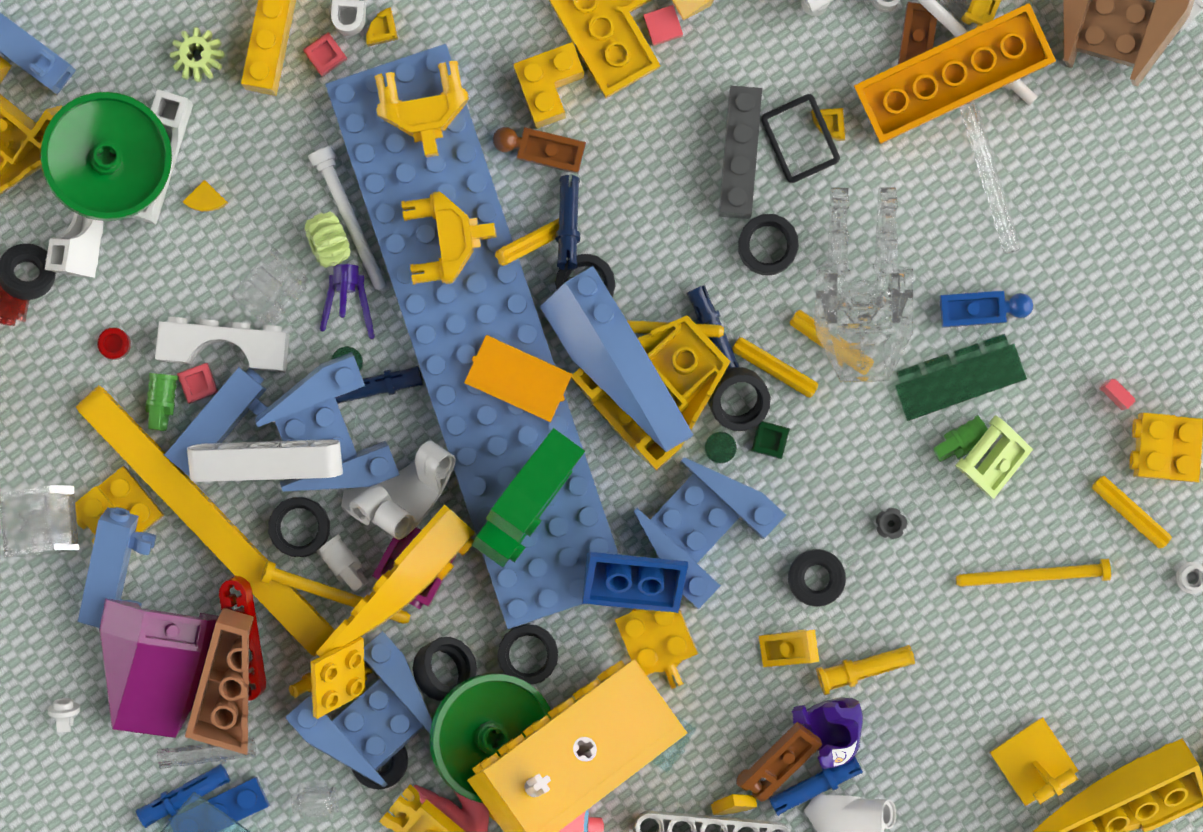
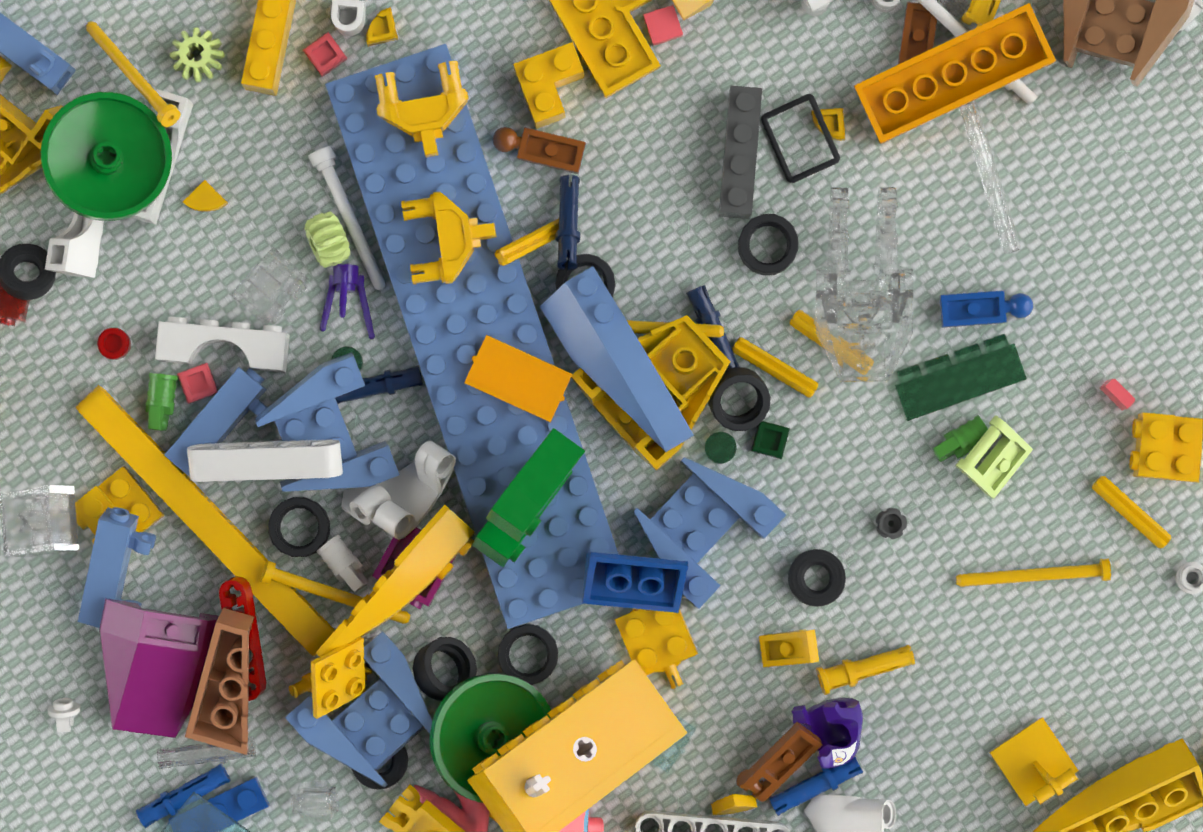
none -> yellow bar [86,21,181,127]

